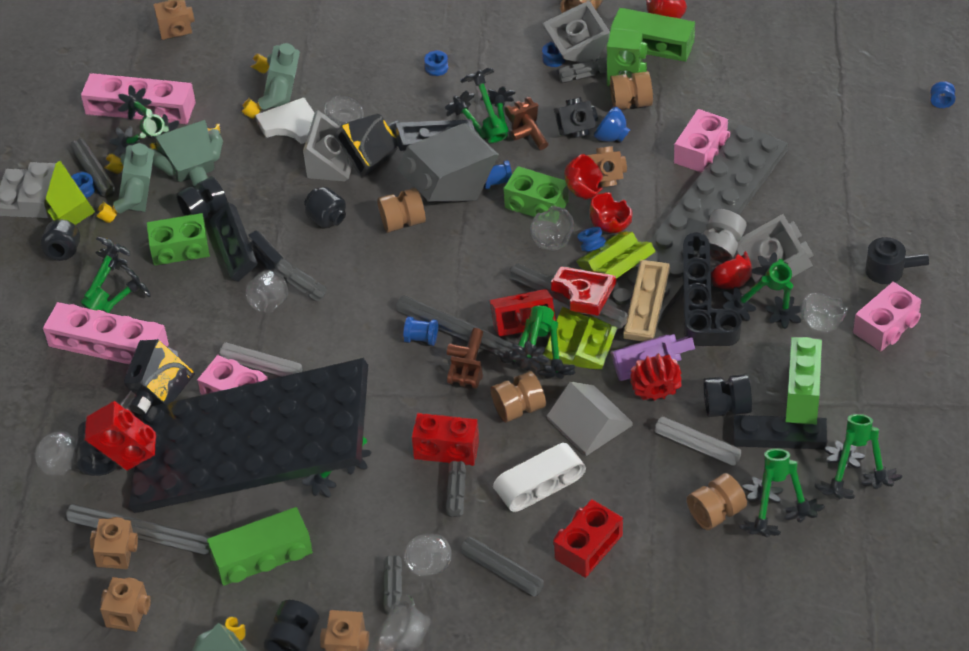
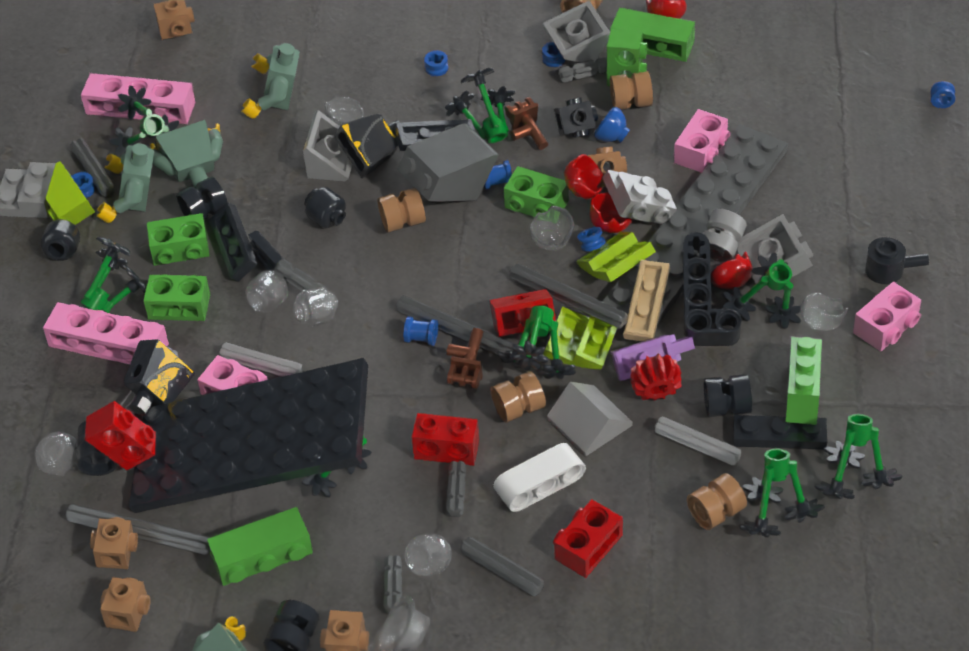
white tile [255,97,314,144] -> none
red tile [551,266,616,316] -> none
none -> bright green brick [144,275,210,321]
none -> clear head [293,286,338,327]
none -> light grey plate [603,170,677,224]

